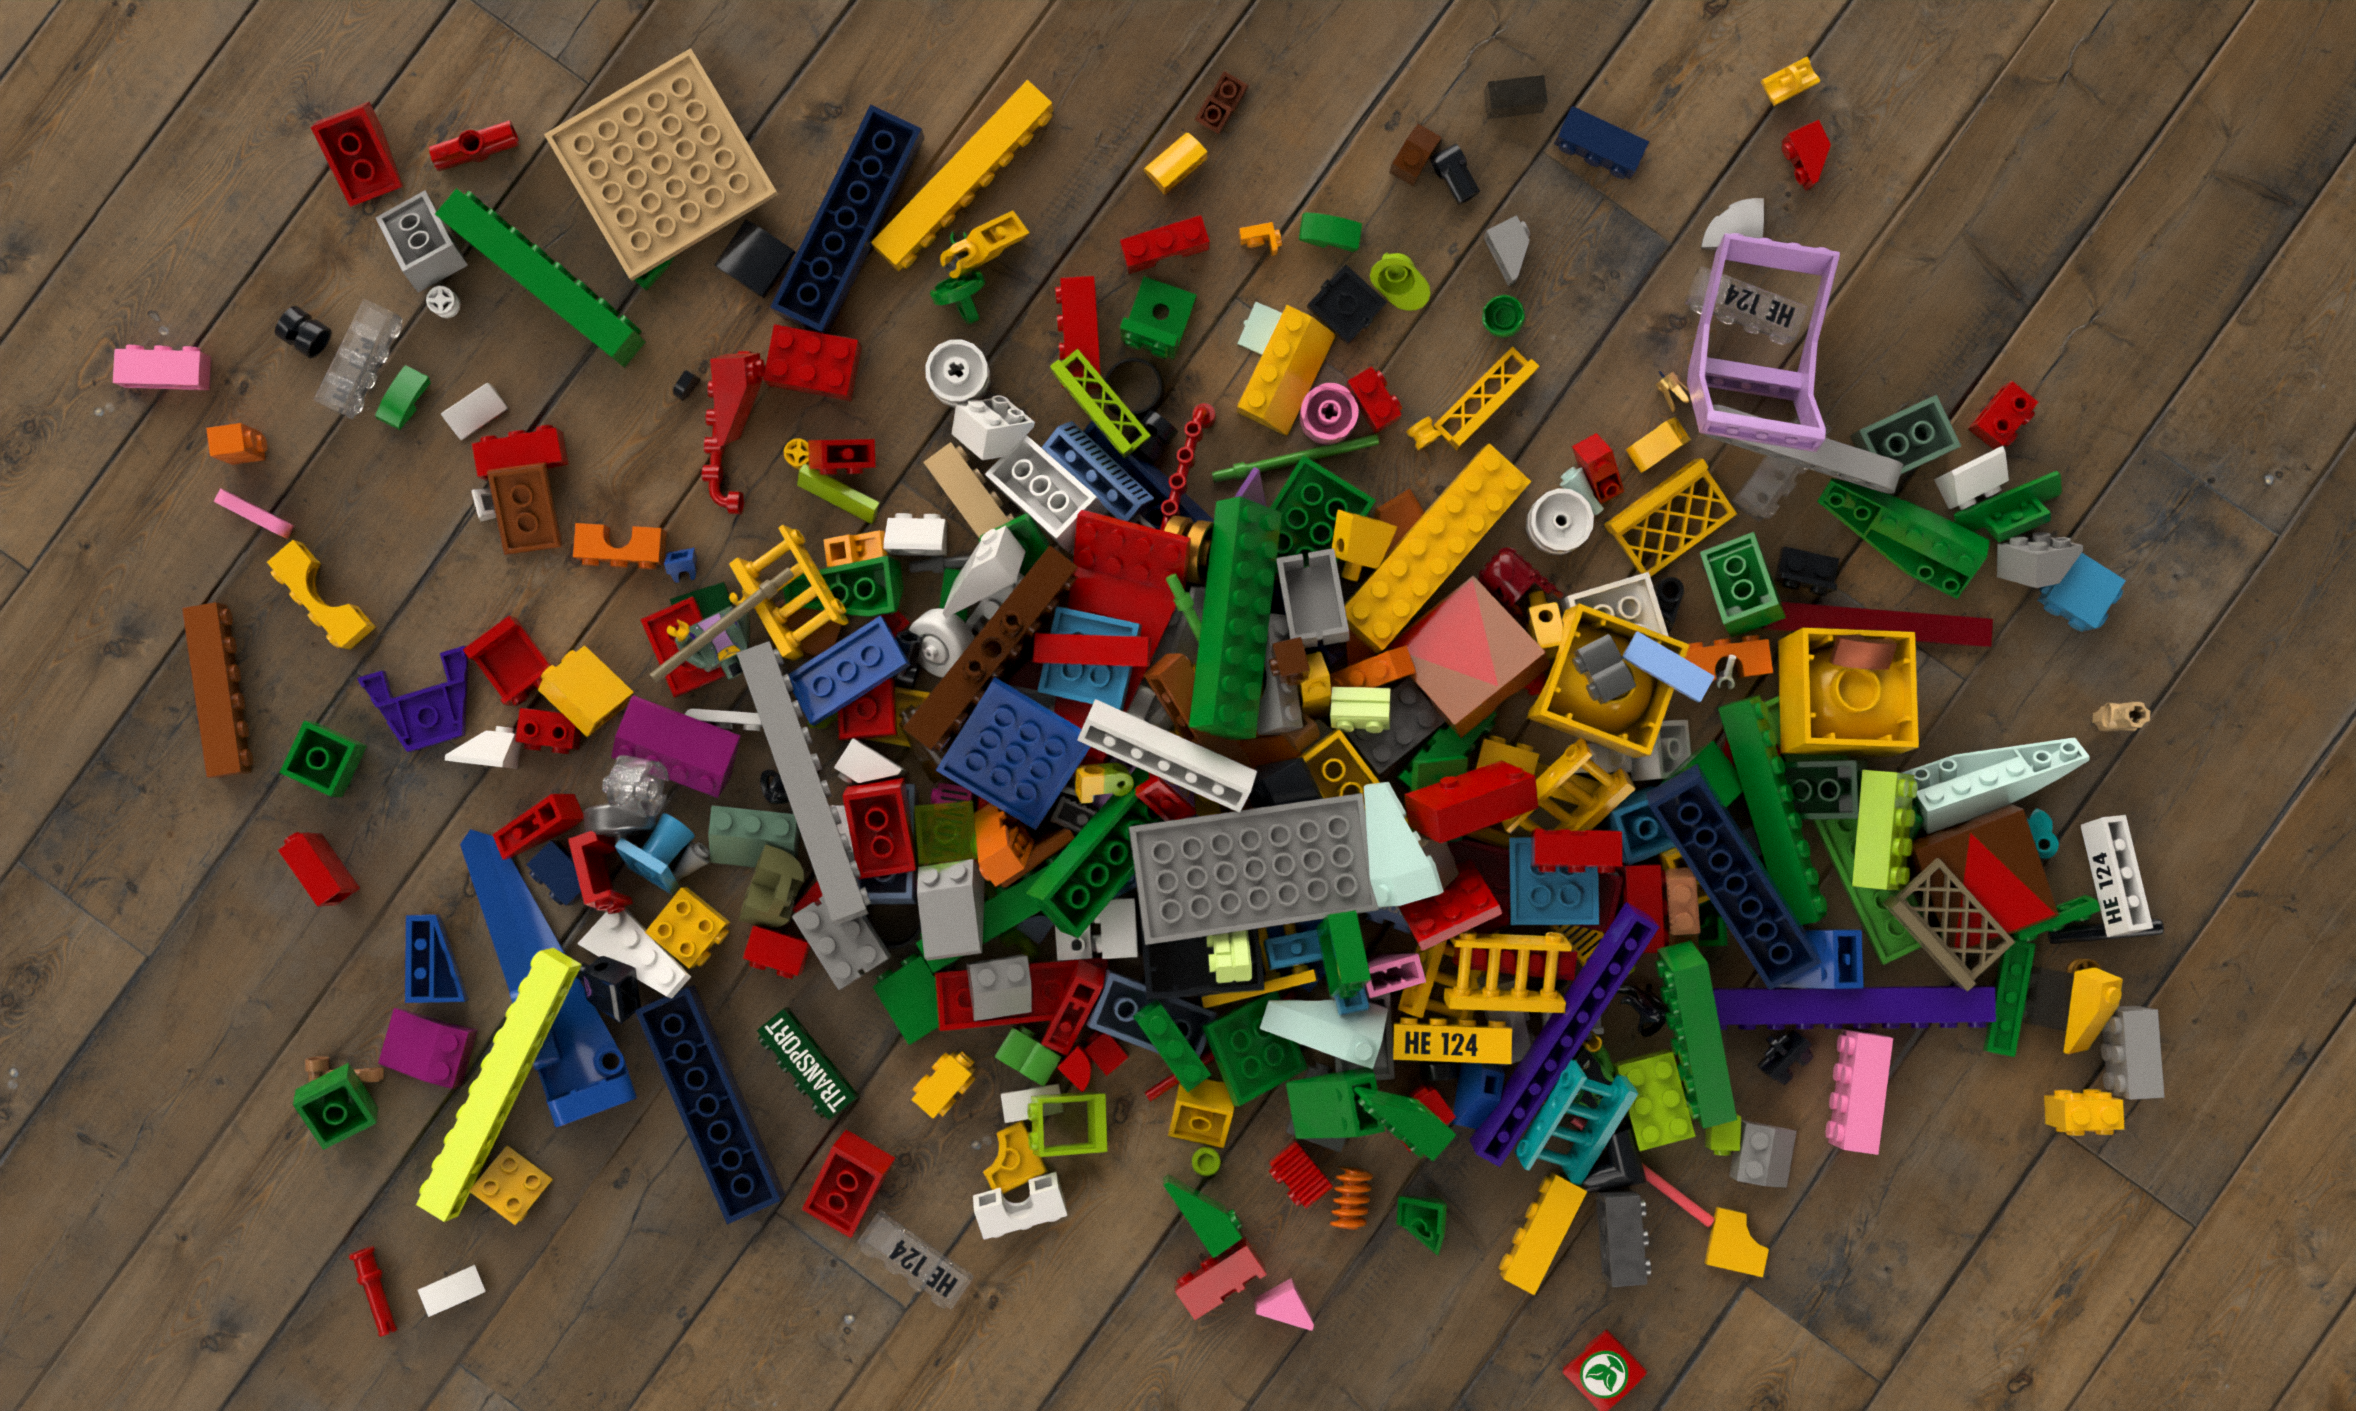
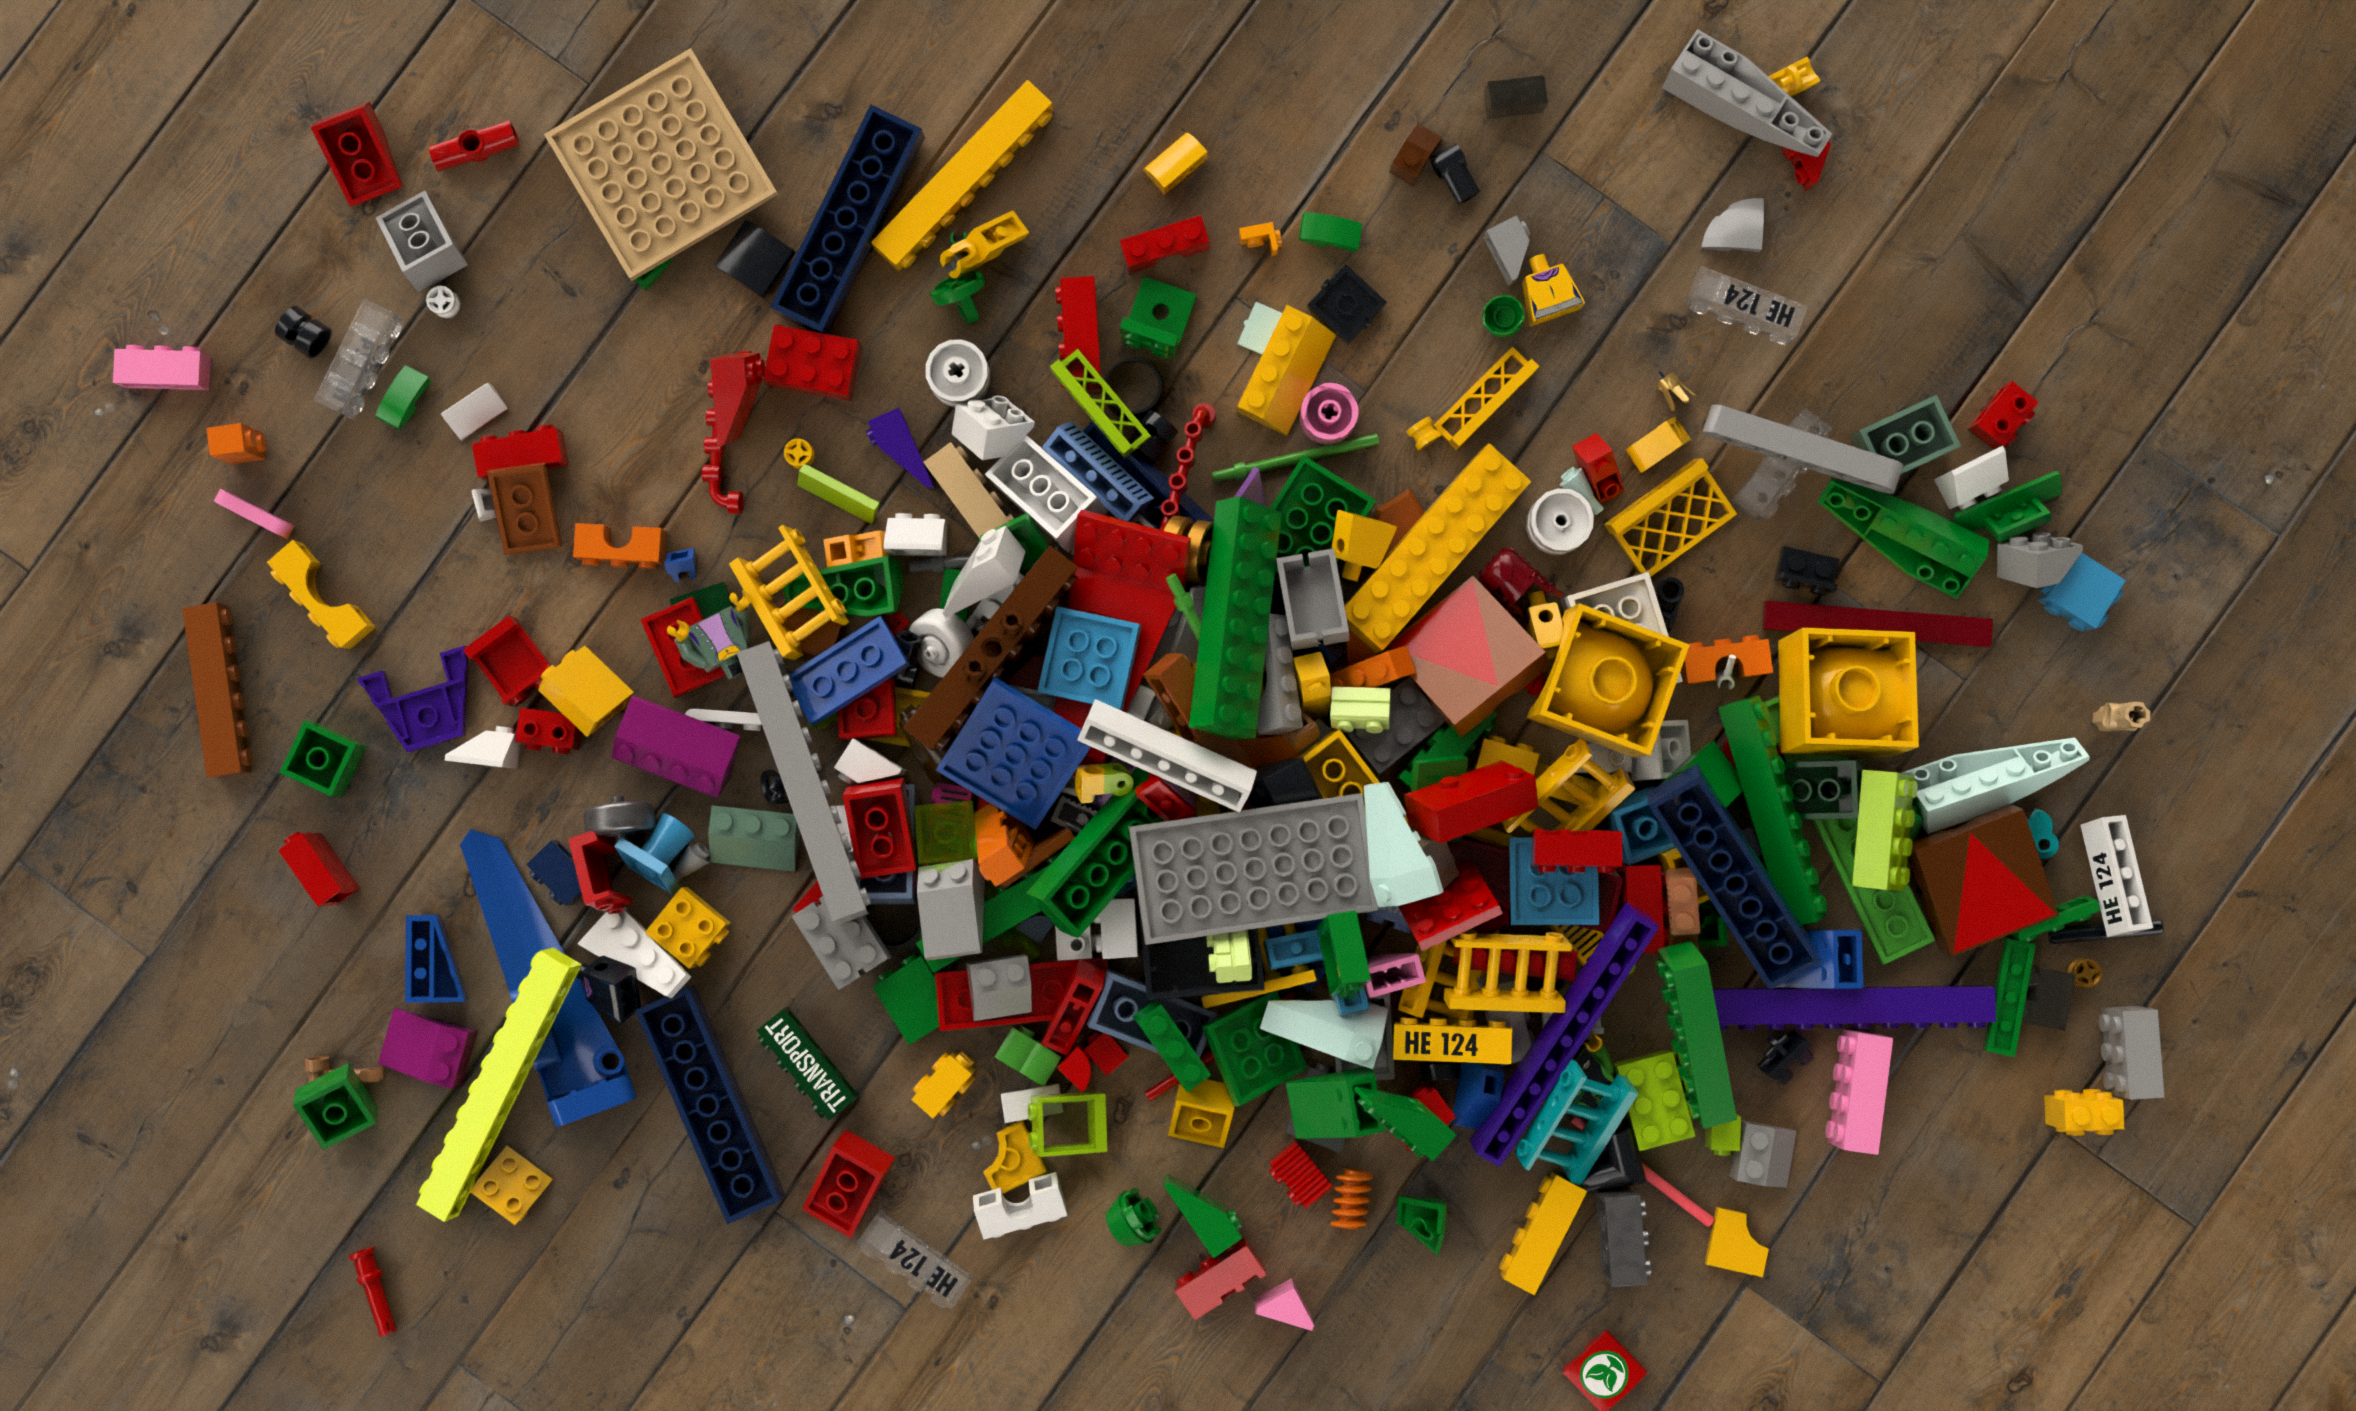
white slope [417,1265,486,1317] -> none
green brick [435,188,645,368] -> none
red slope [492,794,584,860] -> none
clear brick [602,755,669,818] -> none
dark tan bar [649,567,794,683] -> none
black tile [673,370,701,401] -> none
olive brick [739,844,804,928] -> none
red brick [743,925,811,979] -> none
red brick [808,439,876,475] -> none
red tile [1033,633,1151,667] -> none
lime tile [1192,1146,1221,1176] -> none
copper slope [1194,71,1249,134] -> none
reddish brown brick [1269,637,1310,686] -> none
red brick [1345,366,1402,434] -> none
lime piece [1370,252,1431,311] -> none
dark blue brick [1554,106,1649,179] -> none
dark grey brick [1572,634,1636,705] -> none
black piece [1616,984,1669,1037] -> none
light blue tile [1622,632,1715,702] -> none
lavender window [1687,233,1840,452] -> none
green slope [1700,532,1786,638] -> none
copper slope [1829,634,1897,670] -> none
dark tan fence [1882,858,2015,992] -> none
yellow slope [2063,967,2123,1054] -> none
none -> dark purple slope [866,408,935,491]
none -> green cone [1106,1188,1162,1247]
none -> yellow torso [1522,254,1585,327]
none -> light grey wedge [1662,29,1832,157]

